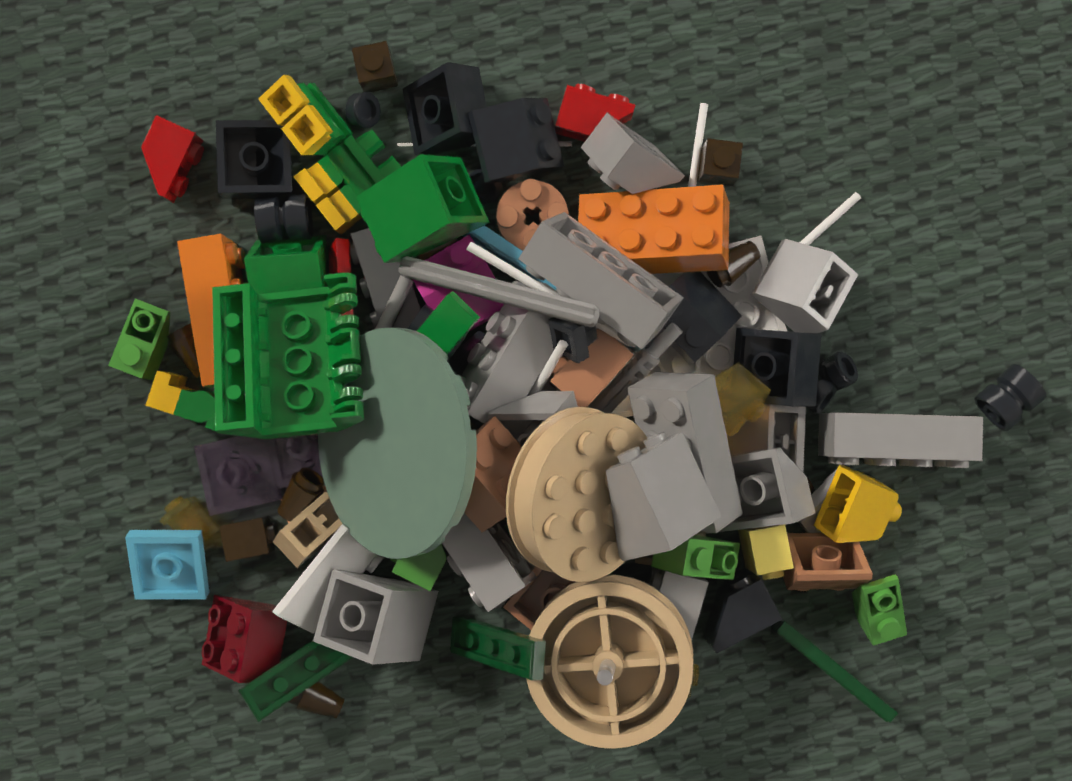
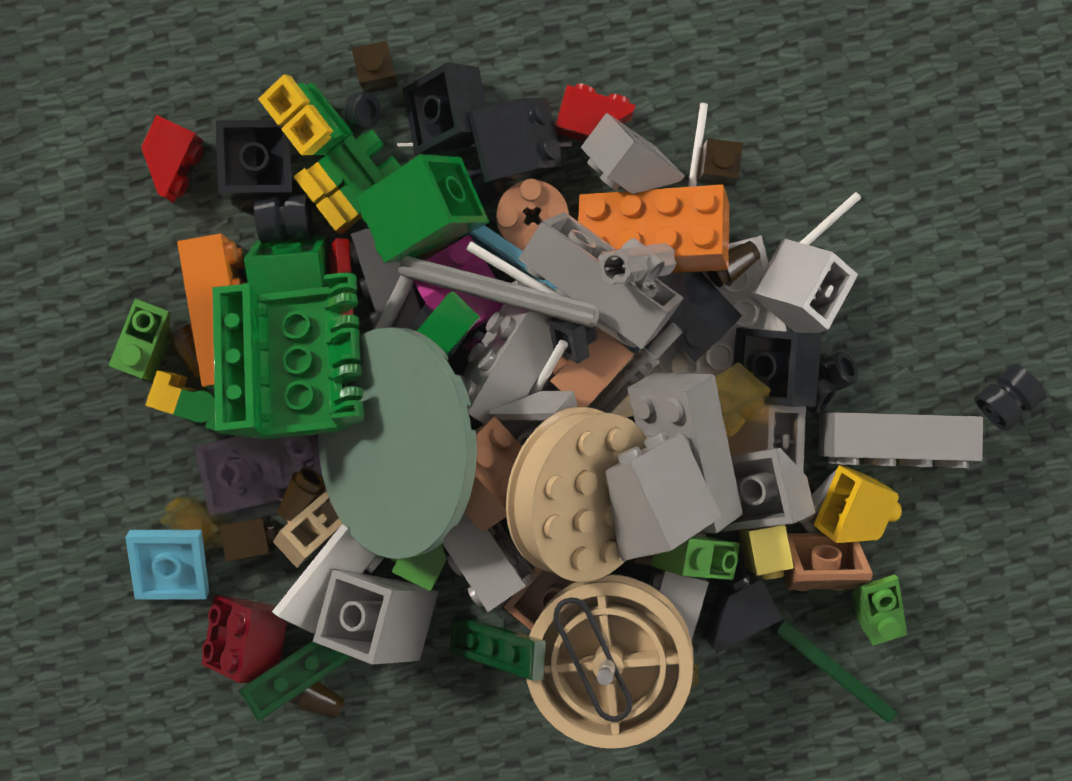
none -> black piece [553,597,632,722]
none -> light grey piece [599,238,677,289]

